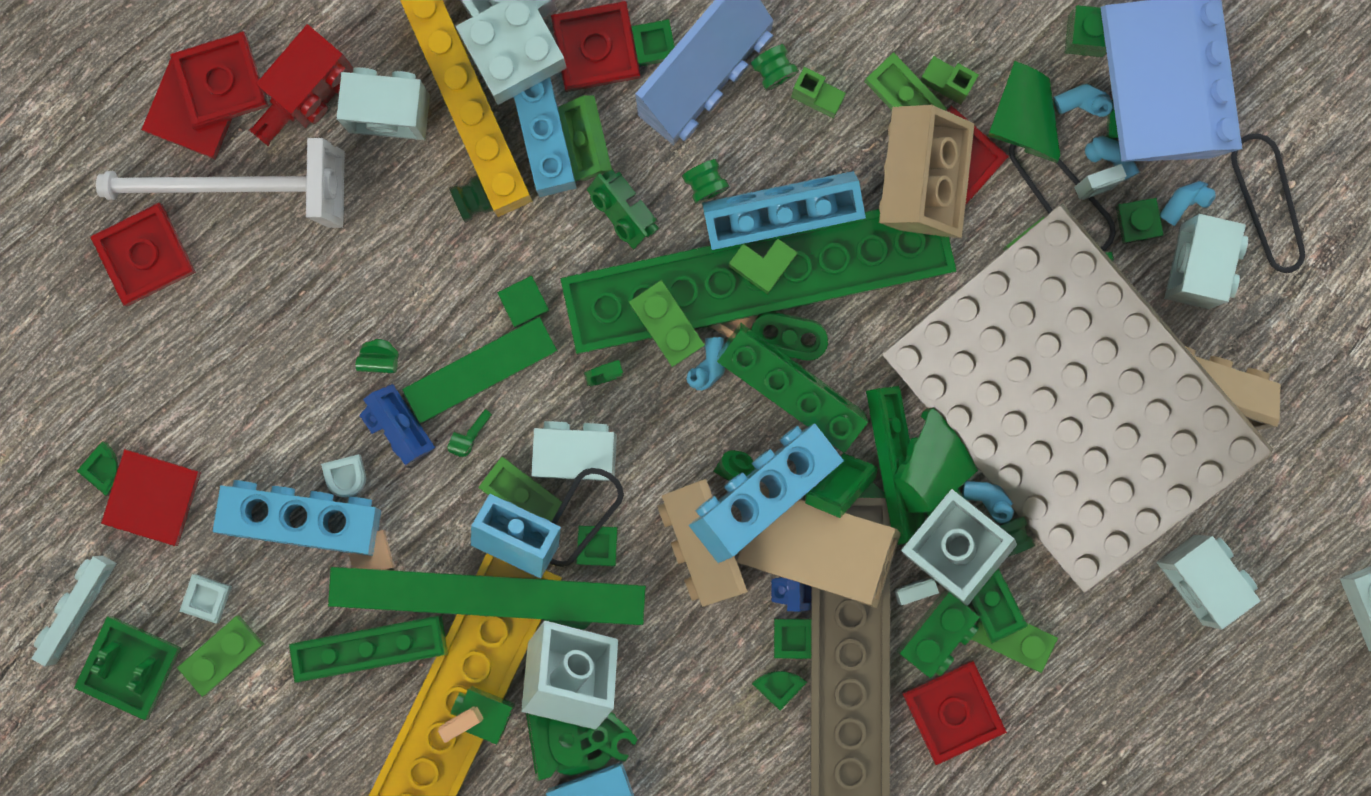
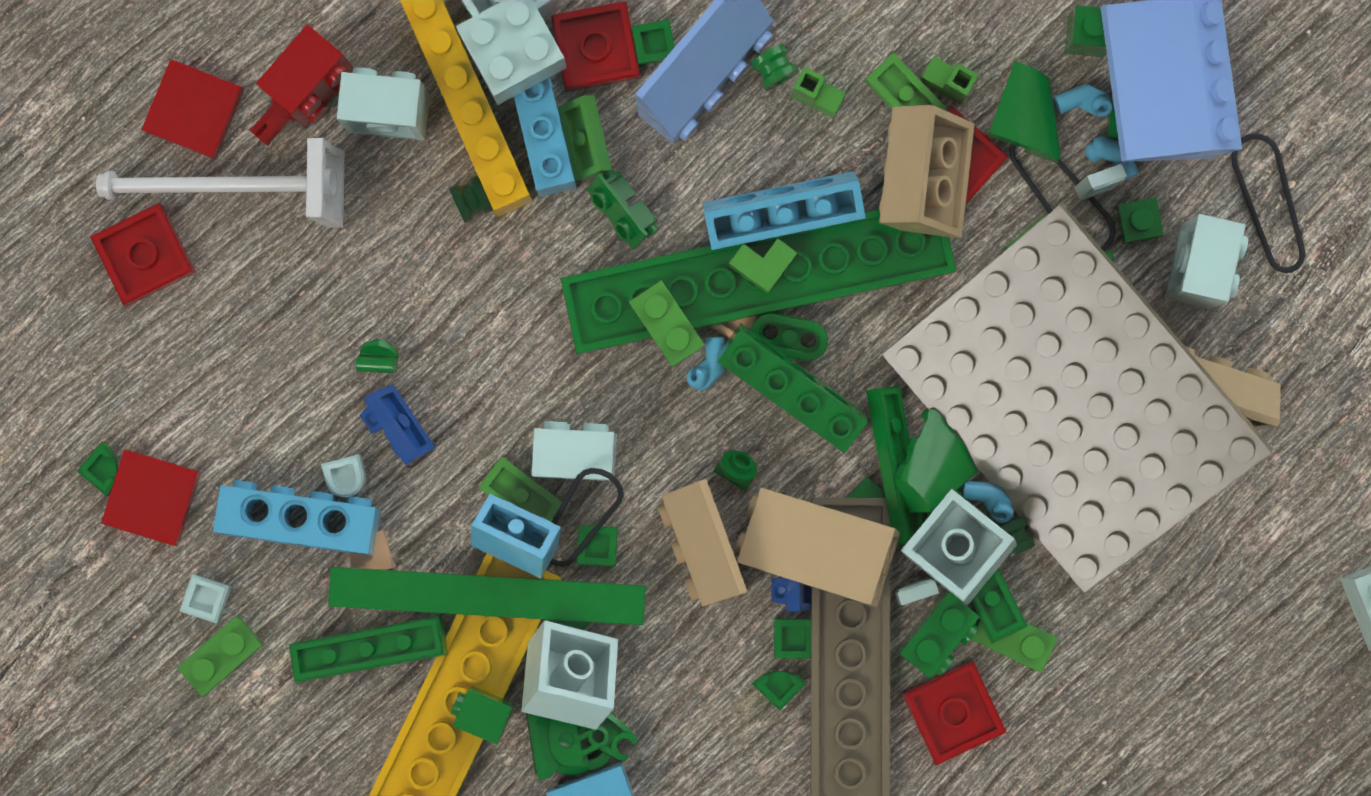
light aqua plate [31,556,117,667] -> none
green plate [74,616,181,721] -> none
red tile [170,31,269,130] -> none
green tile [402,317,558,424] -> none
light nougat tile [438,706,484,743] -> none
green hand [447,409,492,457] -> none
green tile [497,275,550,328] -> none
green tile [583,360,624,387] -> none
green wheel [682,159,730,204] -> none
medium azure brick [688,423,844,563] -> none
green tile [805,453,878,518] -> none
light aqua brick [1157,535,1261,629] -> none
medium azure arm [1160,181,1216,226] -> none

